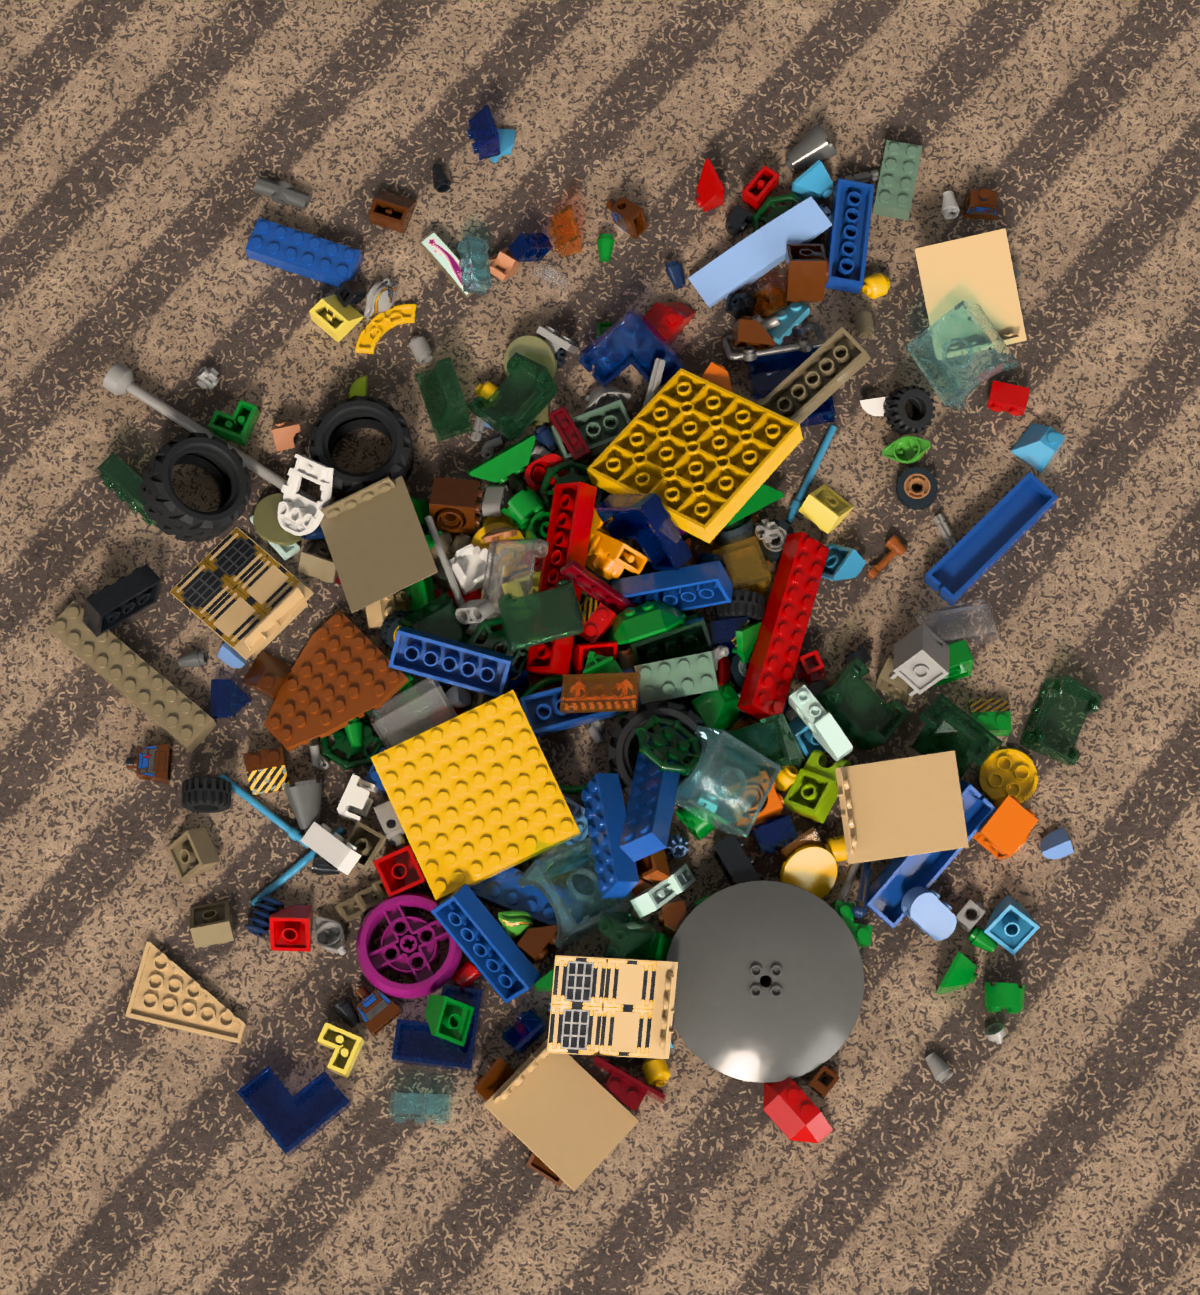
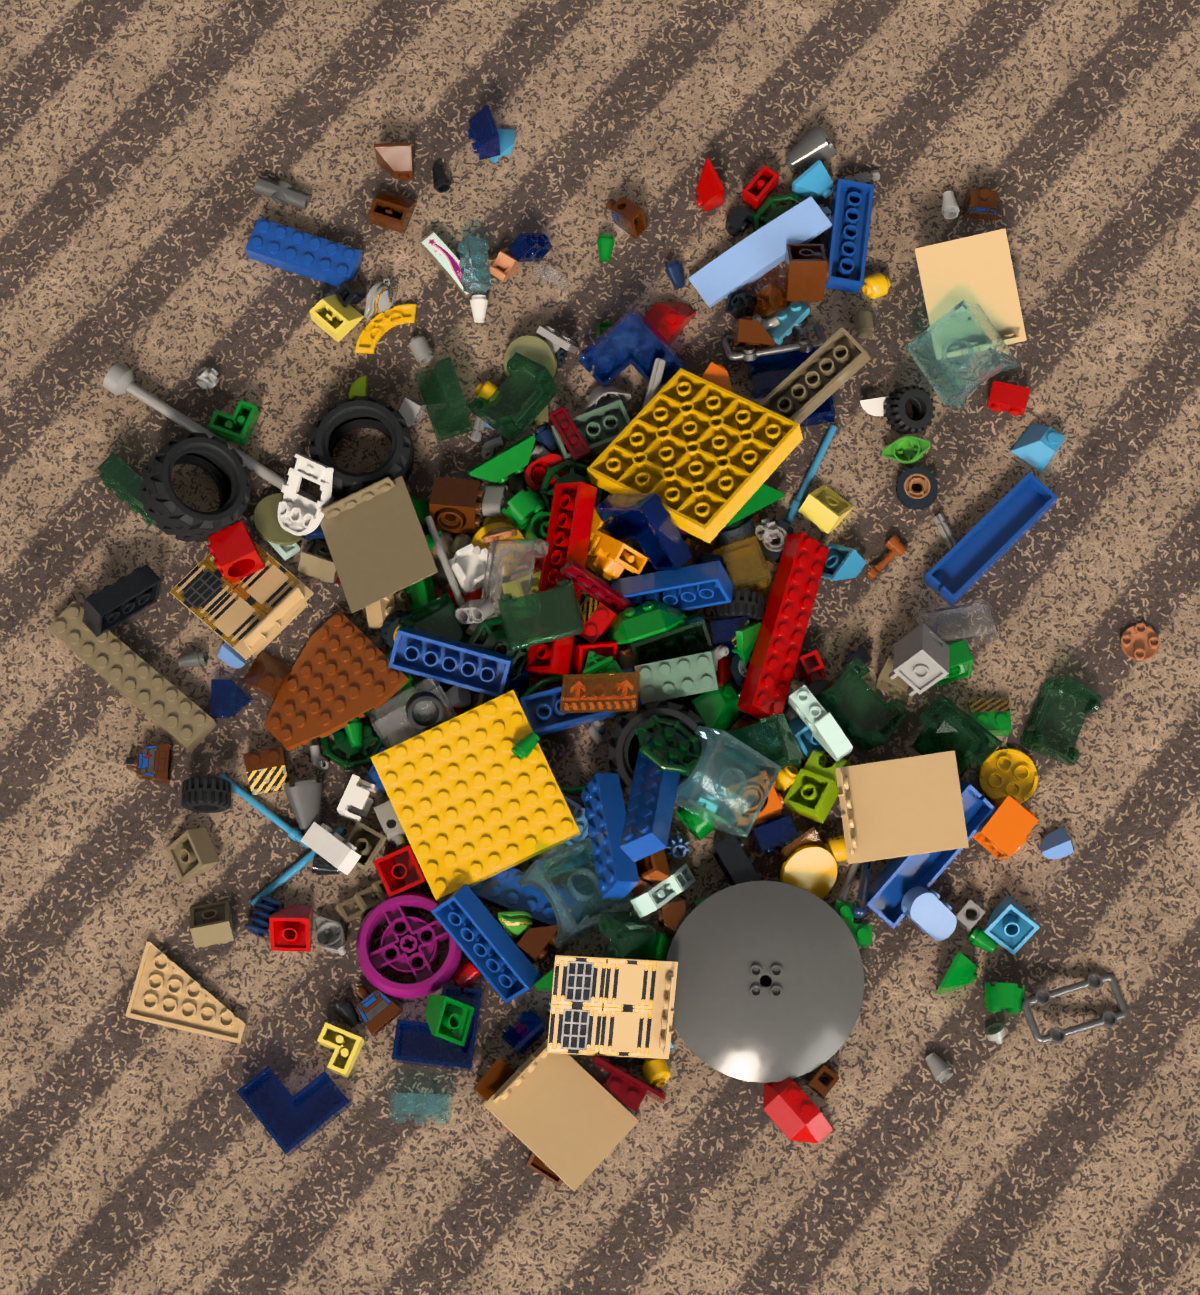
nougat brick [271,421,301,452] -> none
clear orange slope [548,205,582,258] -> none
sand green brick [873,140,922,220] -> none
none -> red brick [207,521,265,583]
none -> slope [374,143,414,181]
none -> light grey brick [399,396,427,427]
none -> black tyre [405,691,444,731]
none -> white cone [470,295,488,323]
none -> green cone [511,731,540,760]
none -> flat silver bar [1022,973,1128,1044]
none -> nougat dish [1120,623,1160,661]

